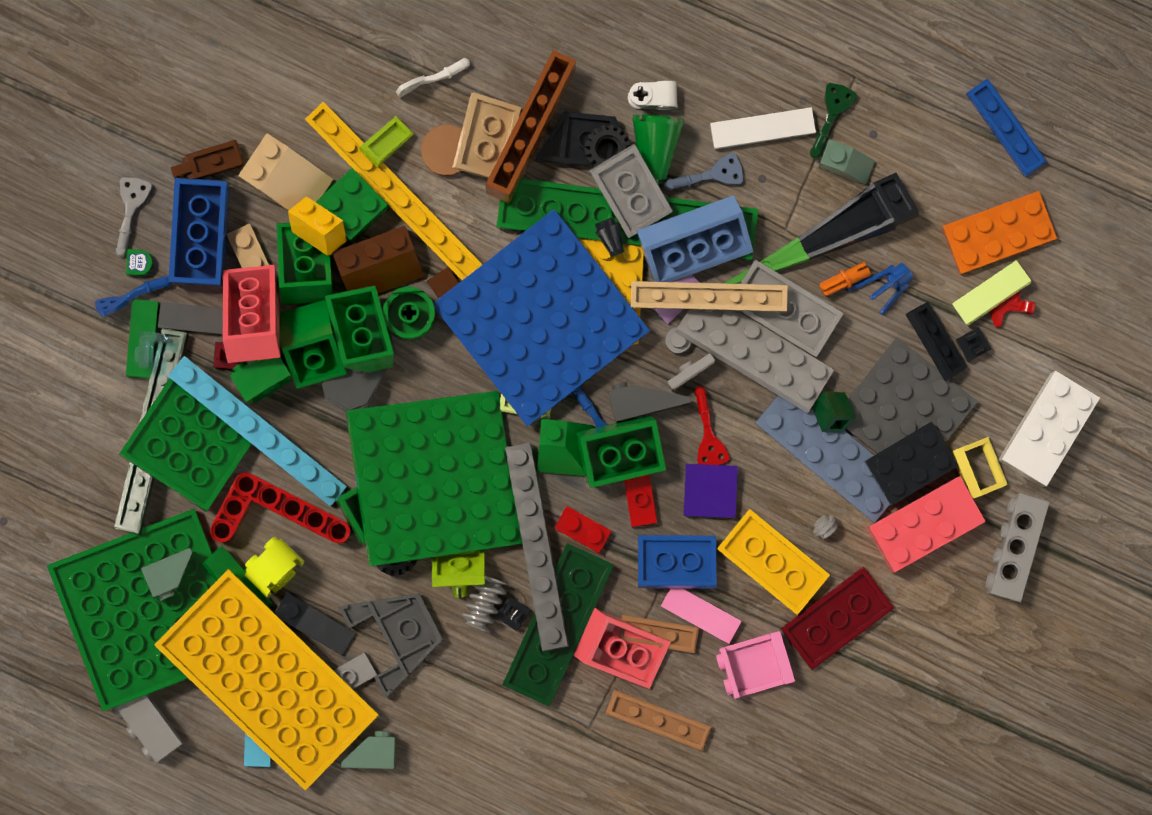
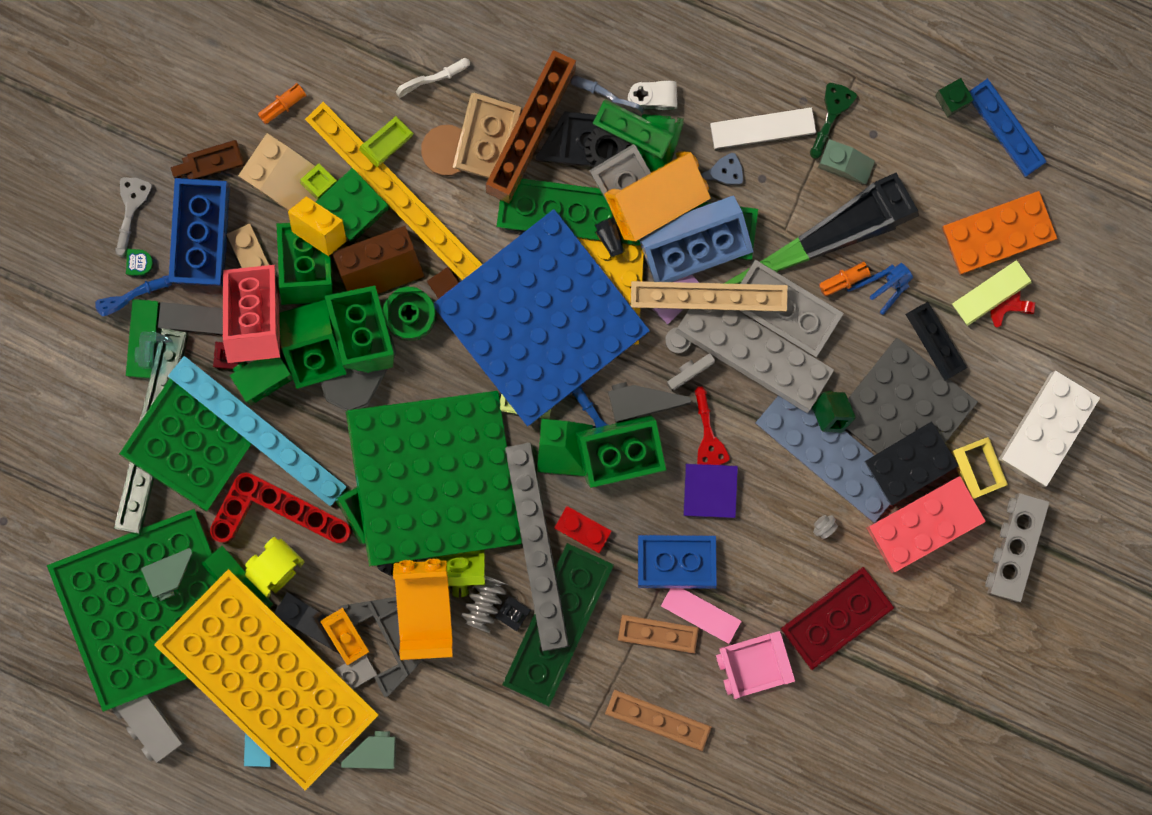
coral slope [573,608,671,689] -> none
red plate [624,474,657,527] -> none
yellow plate [717,509,830,615] -> none
black tile [955,327,991,362] -> none
none -> orange axle [258,83,307,124]
none -> lime plate [300,164,337,200]
none -> light orange plate [320,608,369,665]
none -> light orange panel [393,558,453,660]
none -> sand blue piece [571,76,644,116]
none -> green tile [593,99,674,159]
none -> light orange panel [604,151,711,241]
none -> dark green brick [935,78,974,118]

